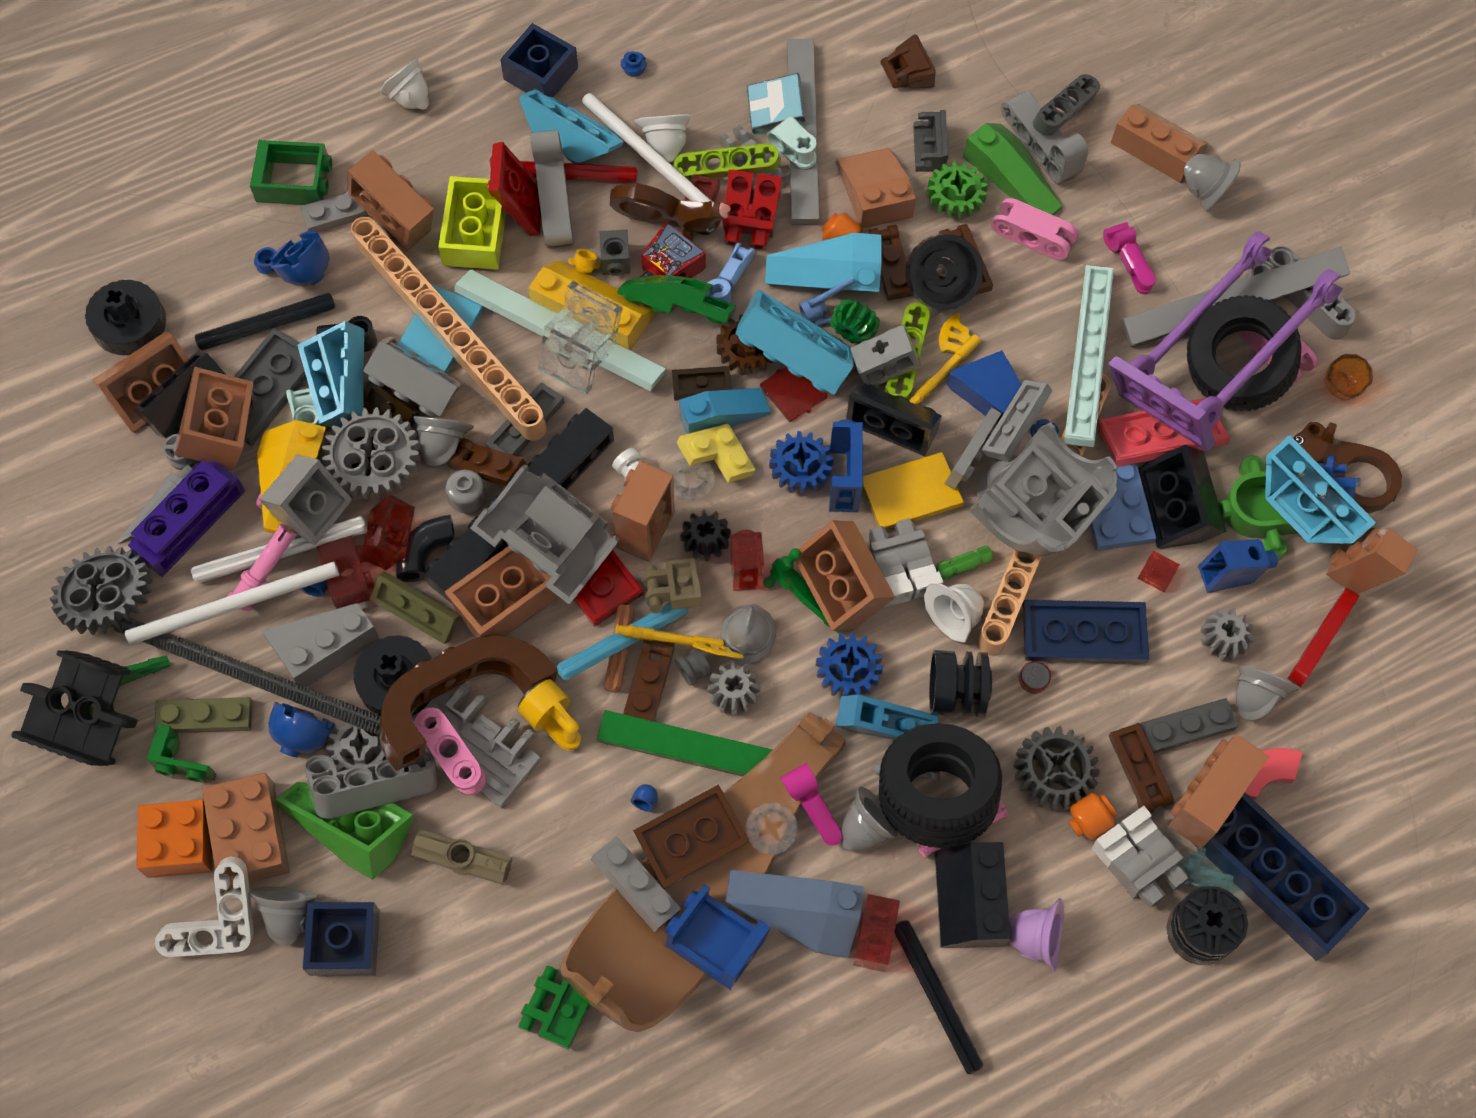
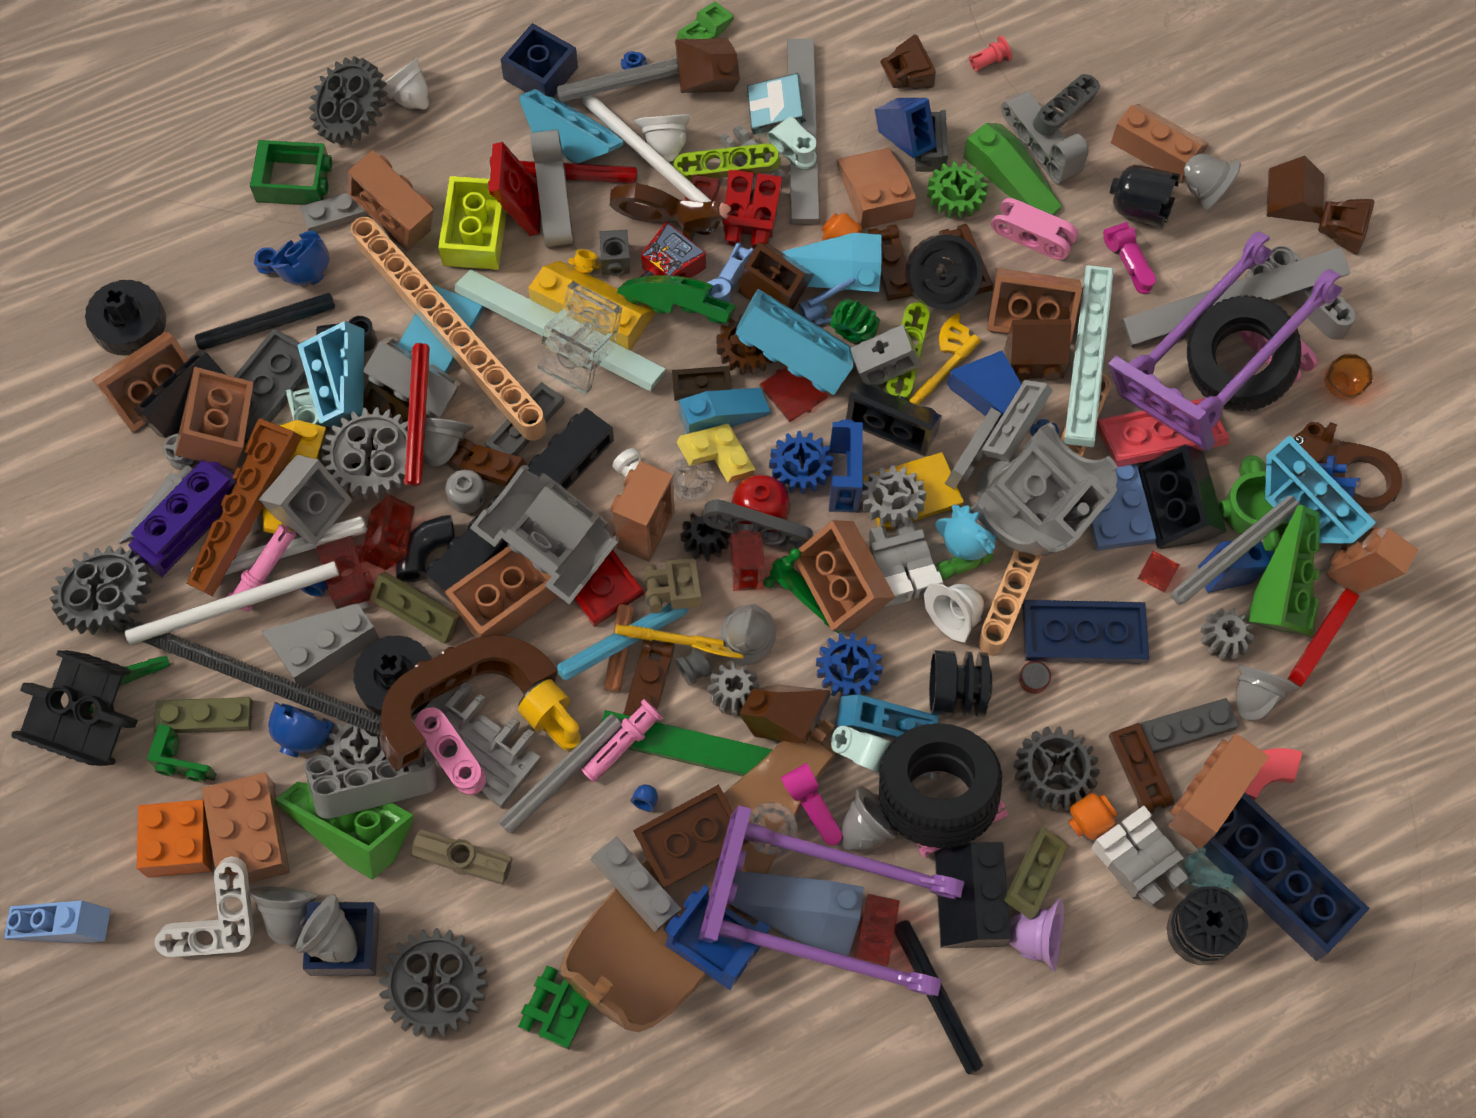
none -> light blue slope [4,900,111,943]
none -> dark orange wing [186,418,302,597]
none -> light grey piece [296,894,358,963]
none -> dark grey gear [309,56,388,145]
none -> dark grey gear [379,928,488,1039]
none -> red axle [404,343,430,487]
none -> light grey axle [499,714,622,833]
none -> light grey axle [557,57,679,102]
none -> bright pink pin [581,699,664,783]
none -> reddish brown slope [675,38,740,93]
none -> bright green slope [676,1,734,39]
none -> medium lavender piece [698,805,964,996]
none -> dark grey beam [703,499,814,552]
none -> red cylinder [731,474,790,532]
none -> reddish brown slope [738,242,814,310]
none -> reddish brown slope [739,684,831,744]
none -> light aqua piece [831,726,891,772]
none -> light grey gear [861,466,926,527]
none -> blue slope [875,98,936,158]
none -> medium azure hair [935,505,997,560]
none -> coral pin [969,35,1012,72]
none -> nougat slope [987,268,1082,343]
none -> reddish brown slope [1004,319,1071,381]
none -> olive plate [1004,827,1068,920]
none -> black cylinder [1109,165,1180,229]
none -> light grey axle [1171,496,1300,605]
none -> bright green wedge [1249,505,1320,637]
none -> reddish brown slope [1266,156,1324,223]
none -> reddish brown piece [1318,199,1375,254]

